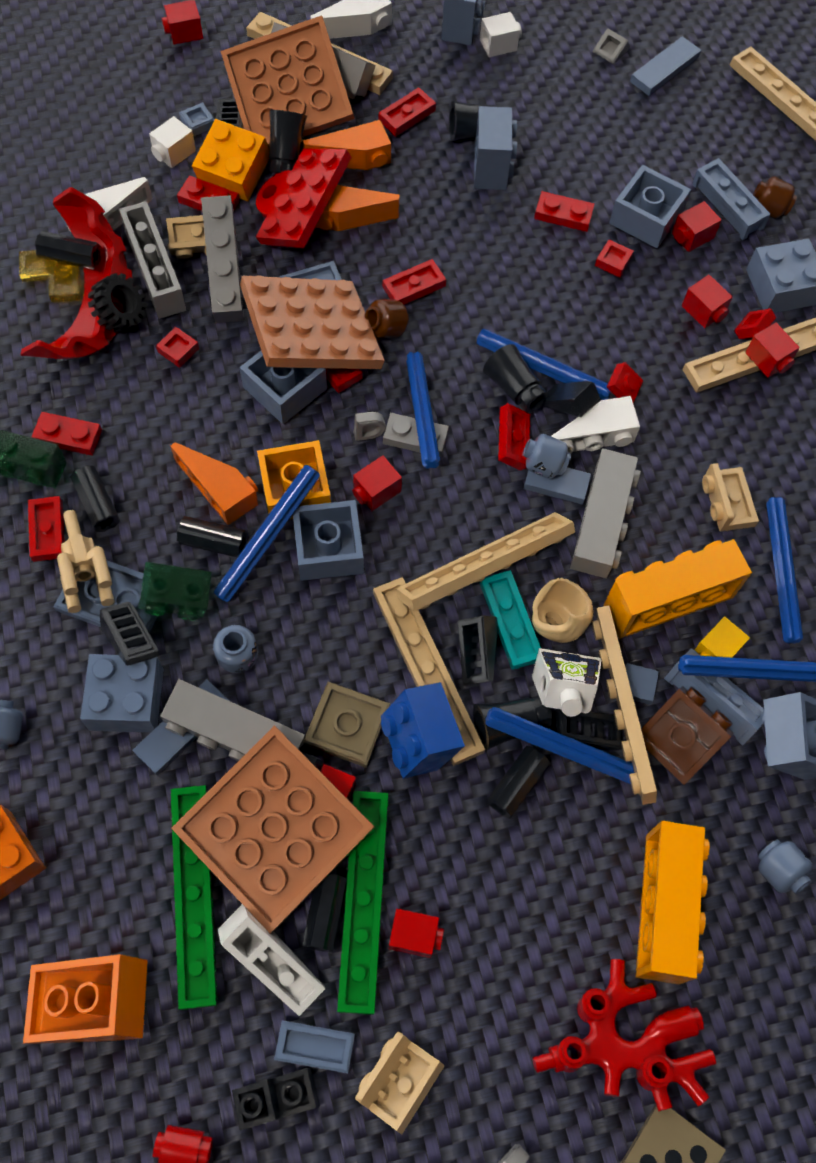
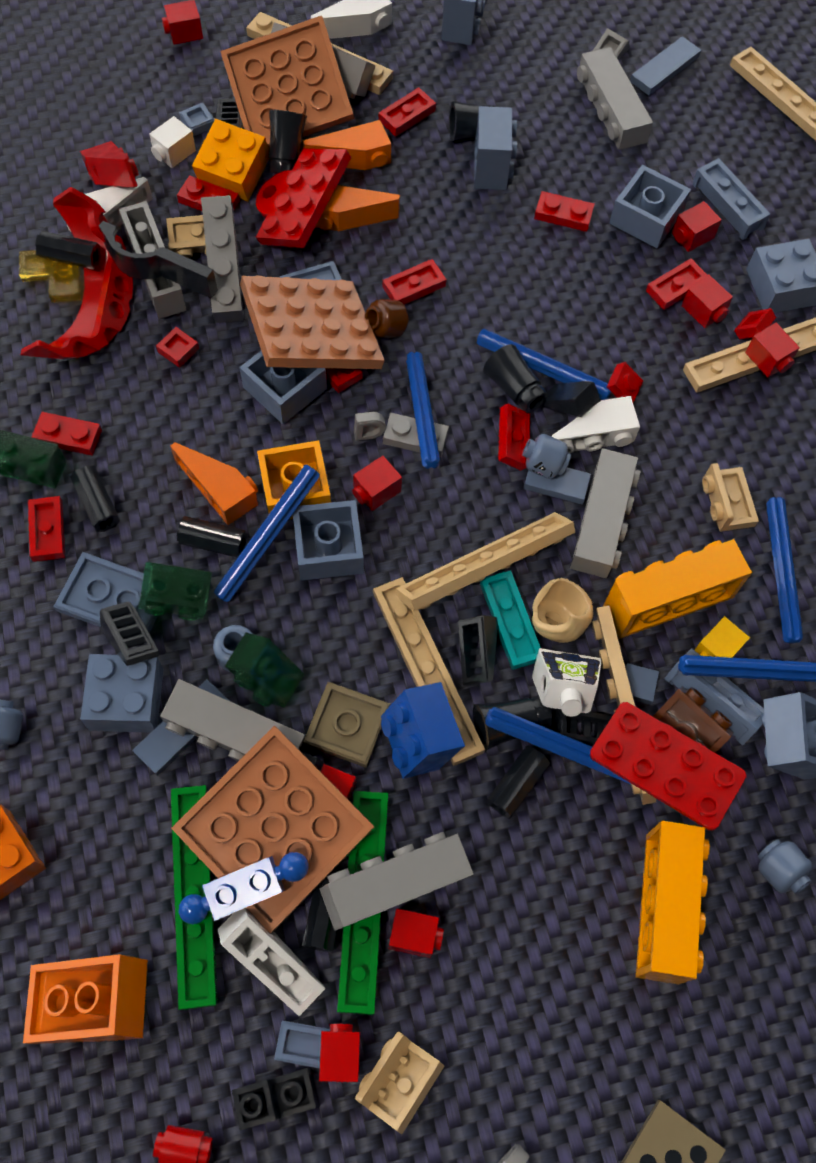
tan plant [57,510,115,613] -> none
black tyre [88,273,147,332] -> none
white brick [480,12,522,57] -> none
red plant [532,959,716,1112] -> none
red plate [595,240,634,277] -> none
reddish brown head [753,176,797,219] -> none
none -> red slope [80,141,139,188]
none -> black piece [99,221,218,298]
none -> plate [179,852,309,925]
none -> clear green brick [225,632,305,708]
none -> light grey brick [319,832,474,931]
none -> red brick [319,1024,360,1082]
none -> light grey brick [577,47,653,150]
none -> red bracket [590,702,746,831]
none -> red plate [646,258,707,310]

